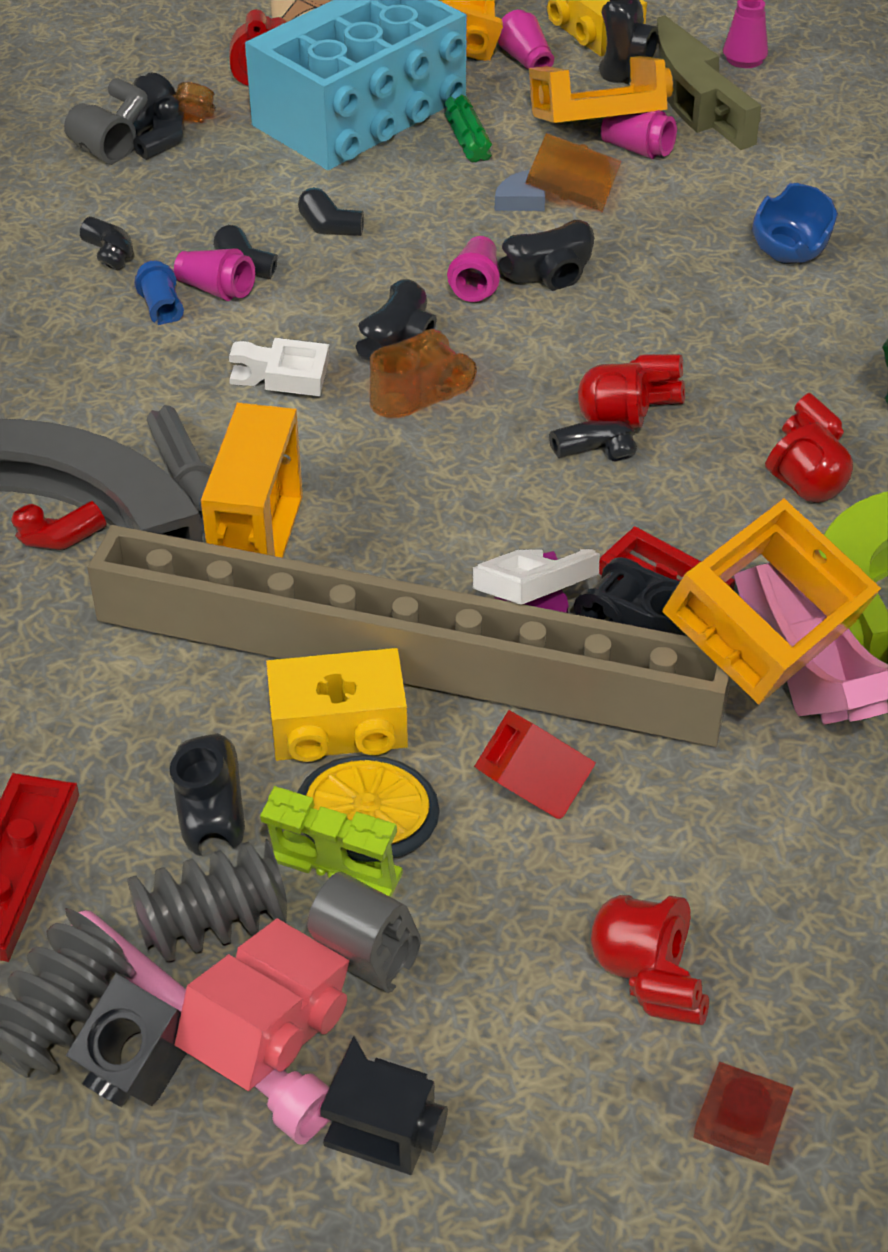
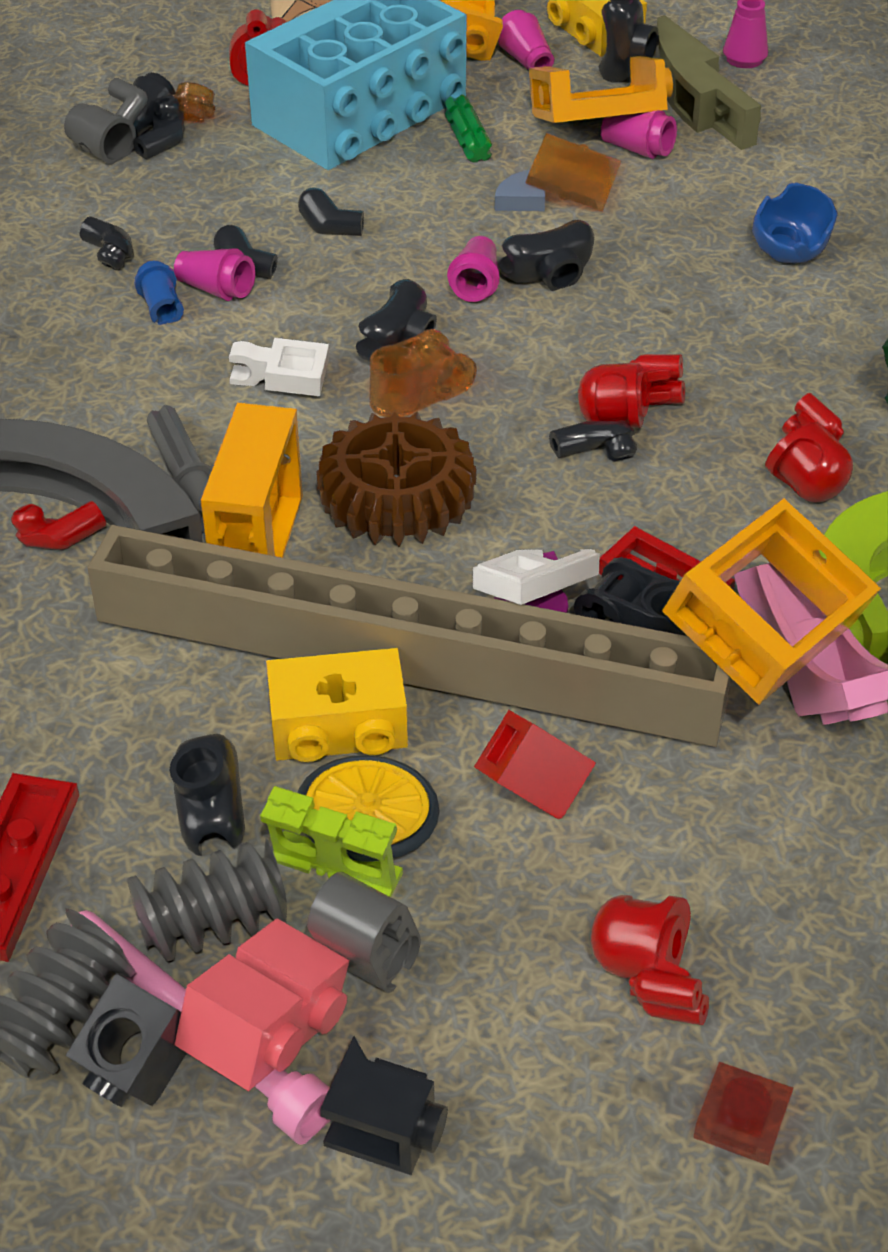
none -> reddish brown gear [316,410,477,547]

